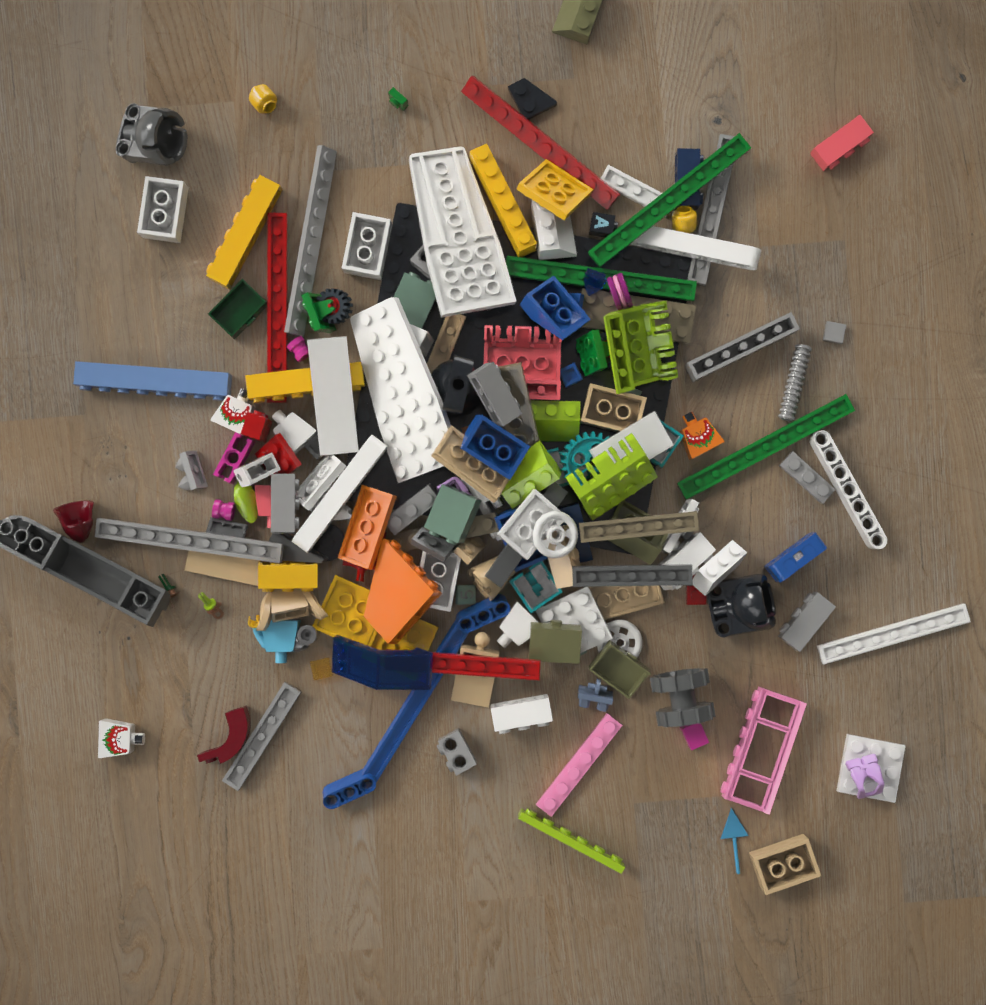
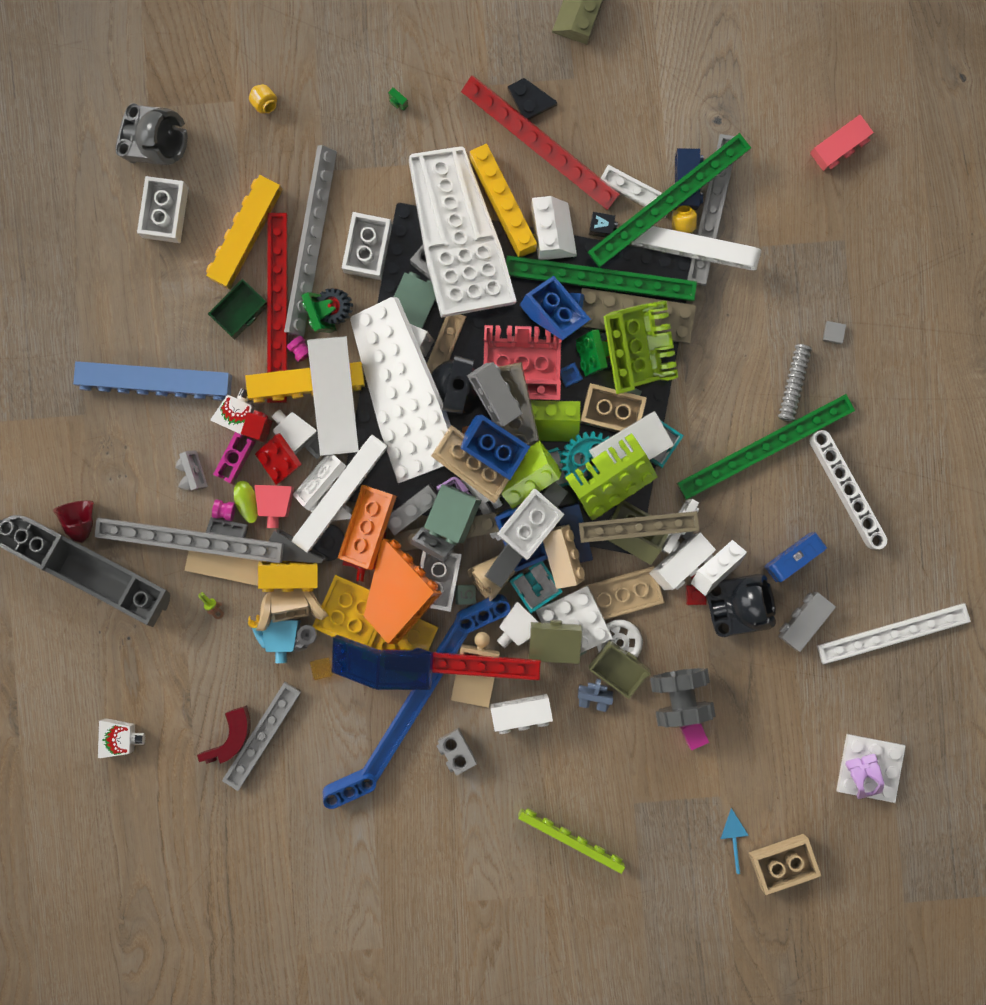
dark green piece [158,574,180,608] -> none
white torso [234,453,281,487] -> none
light grey brick [271,474,299,534] -> none
tan plate [454,536,486,565] -> none
yellow plate [517,159,593,221] -> none
white plate [533,511,578,558] -> none
bright pink plate [536,713,623,817] -> none
dark grey plate [572,564,693,587] -> none
clear blue tile [584,268,607,296] -> none
magenta head [607,273,634,310] -> none
orange torso [680,412,724,460] -> none
light grey brick [684,312,800,382] -> none
bright pink window [720,686,807,815] -> none
light grey plate [779,451,836,504] -> none

